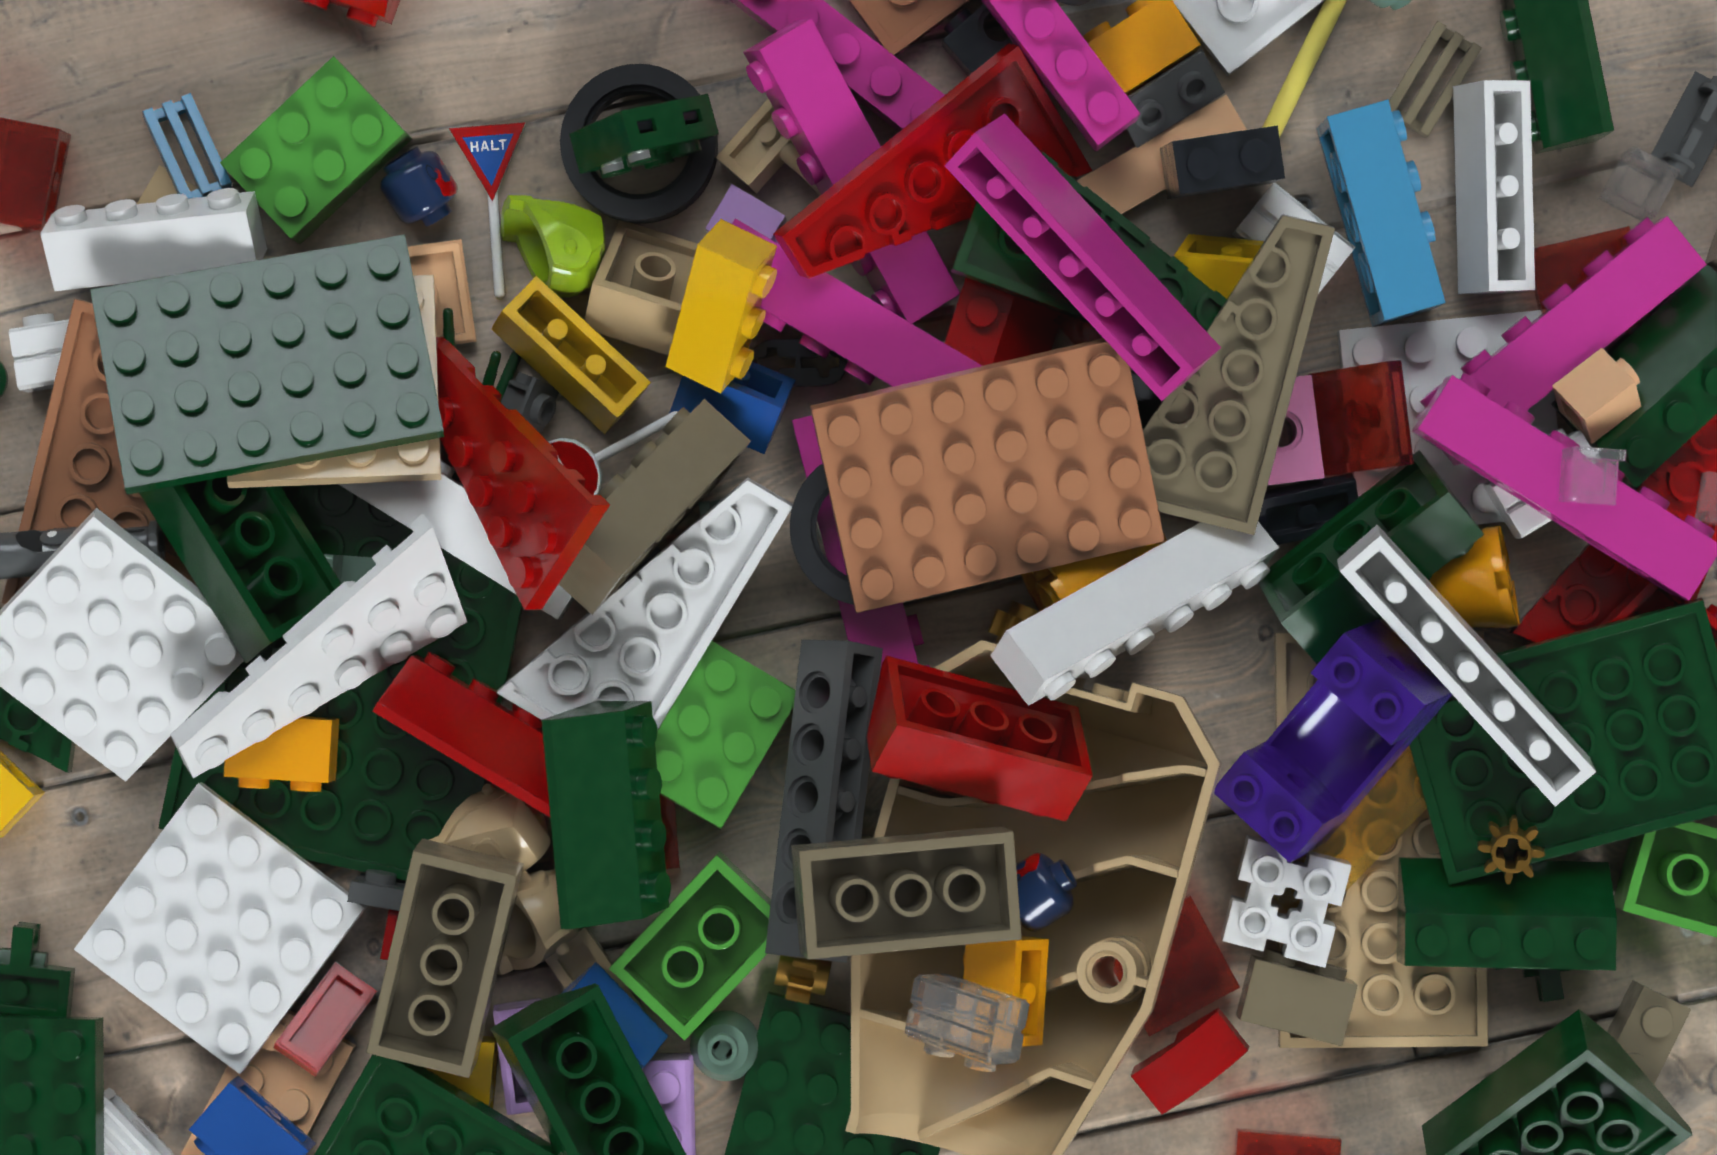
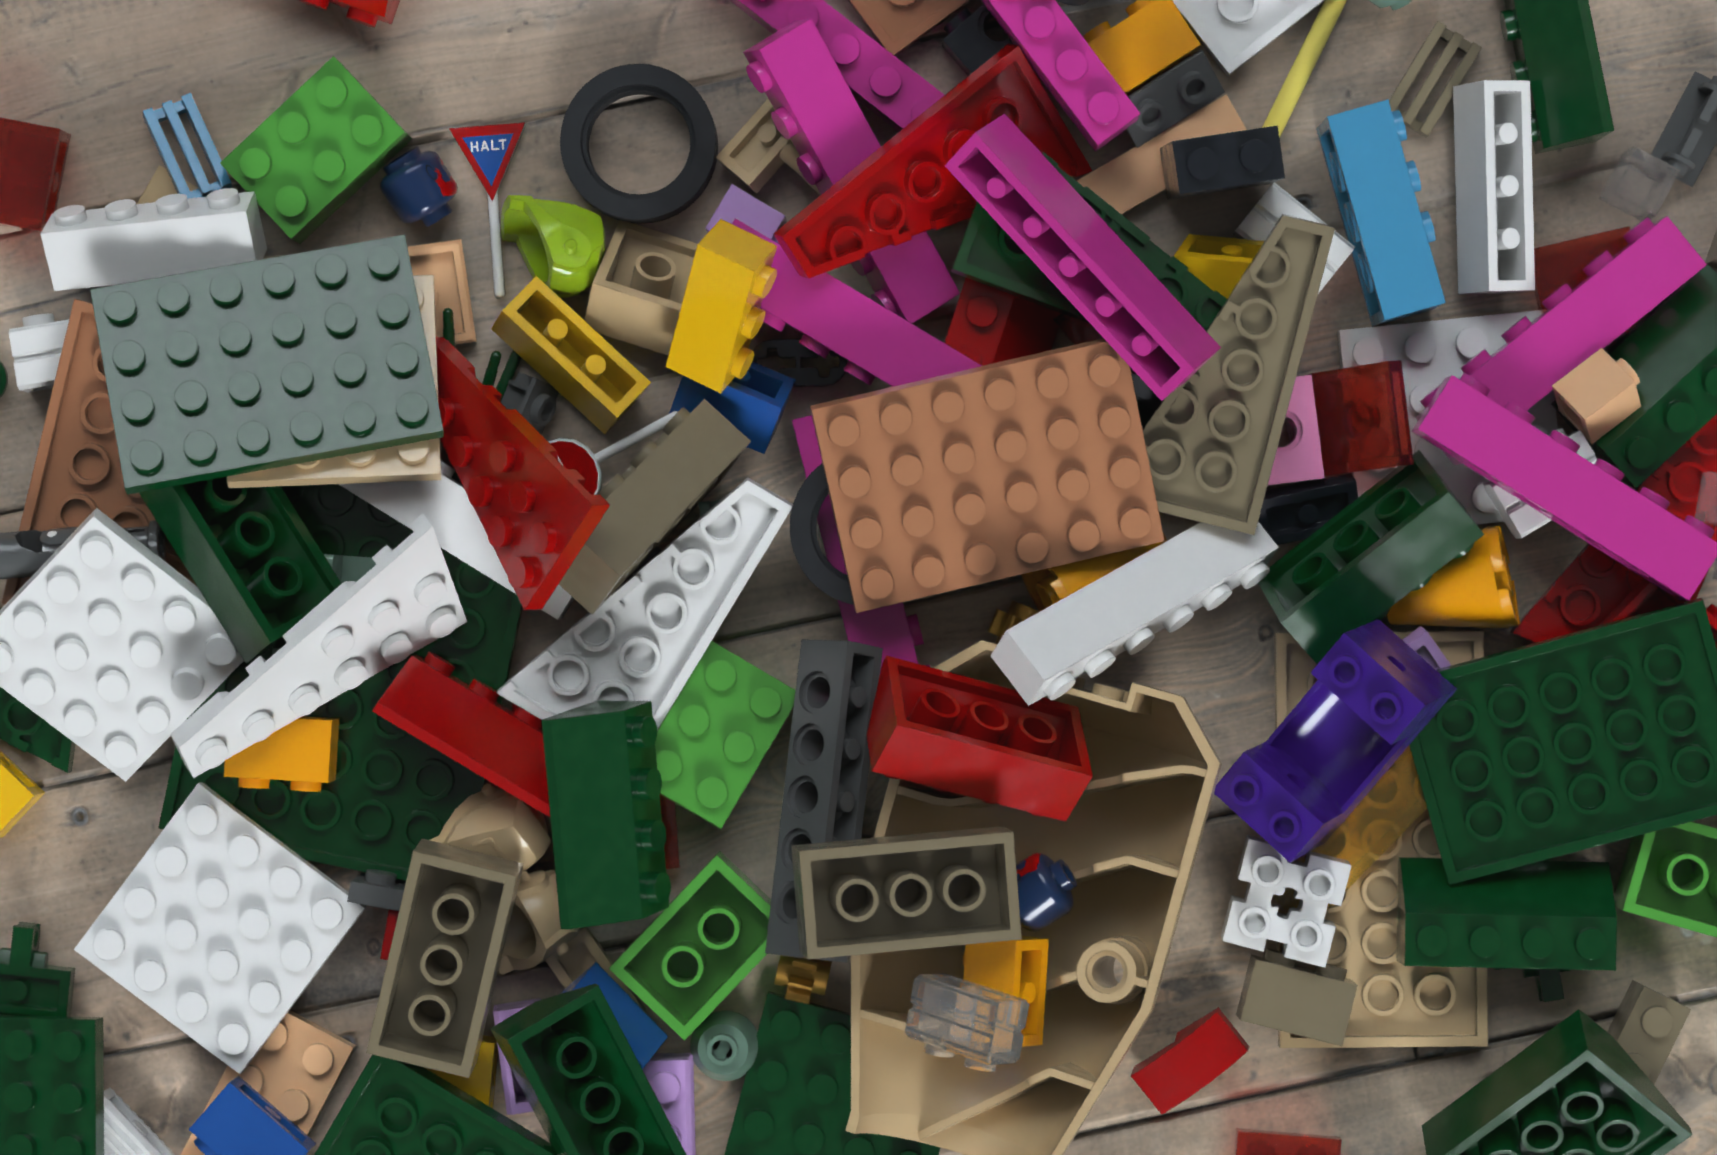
tile [273,962,377,1077] -> none
dark green piece [569,94,719,179] -> none
clear red plate [1113,895,1240,1037] -> none
white brick [1337,525,1596,807] -> none
pearl gold gear [1477,815,1545,884] -> none
clear panel [1559,446,1626,506] -> none

